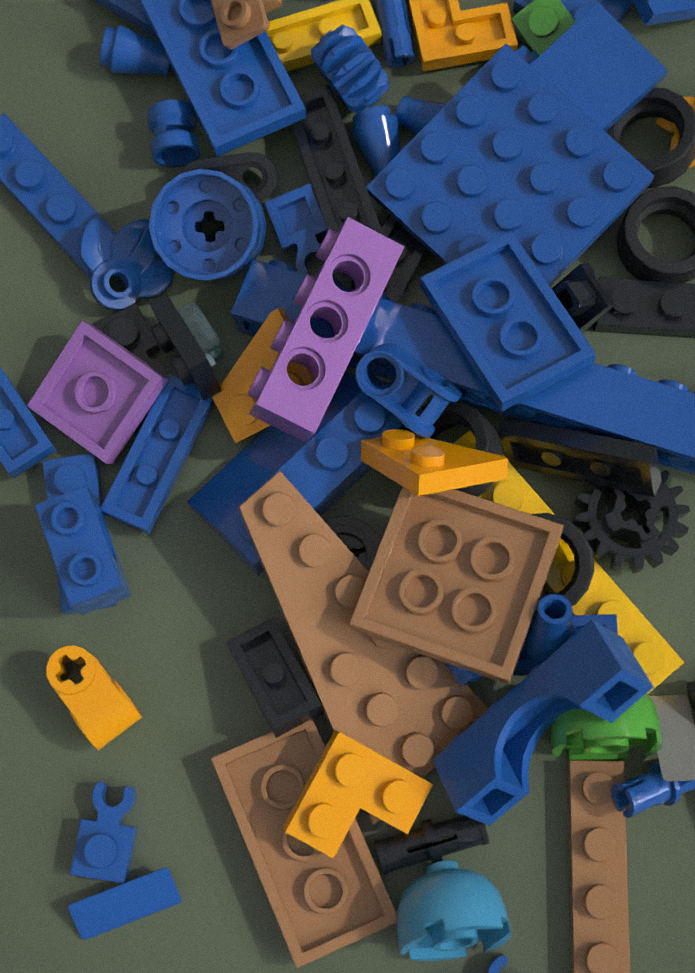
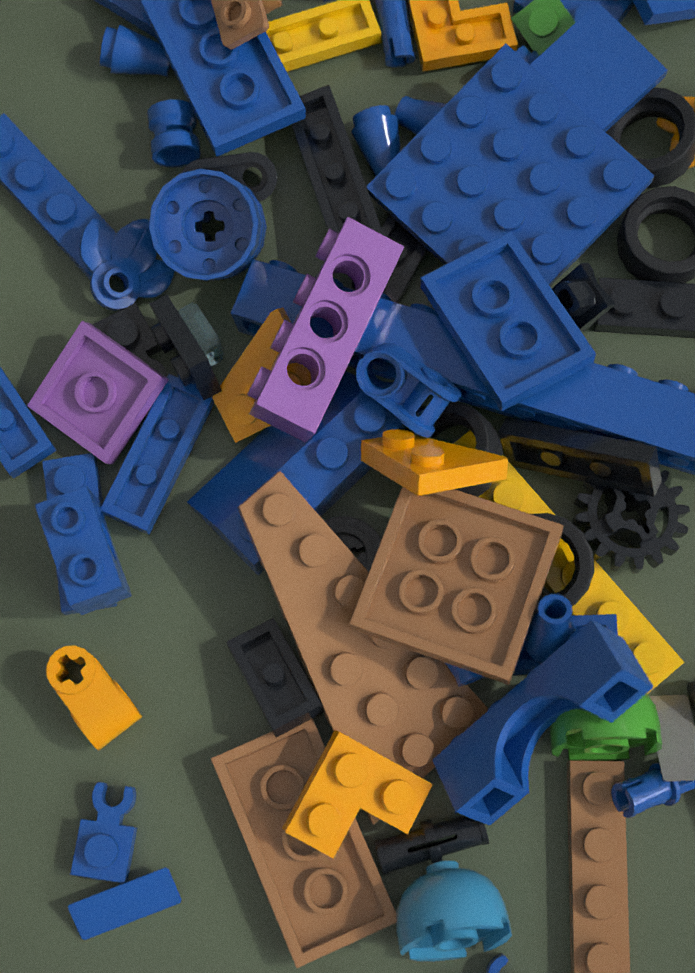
blue plate [264,183,328,275] -> none
blue gear [311,25,389,113] -> none

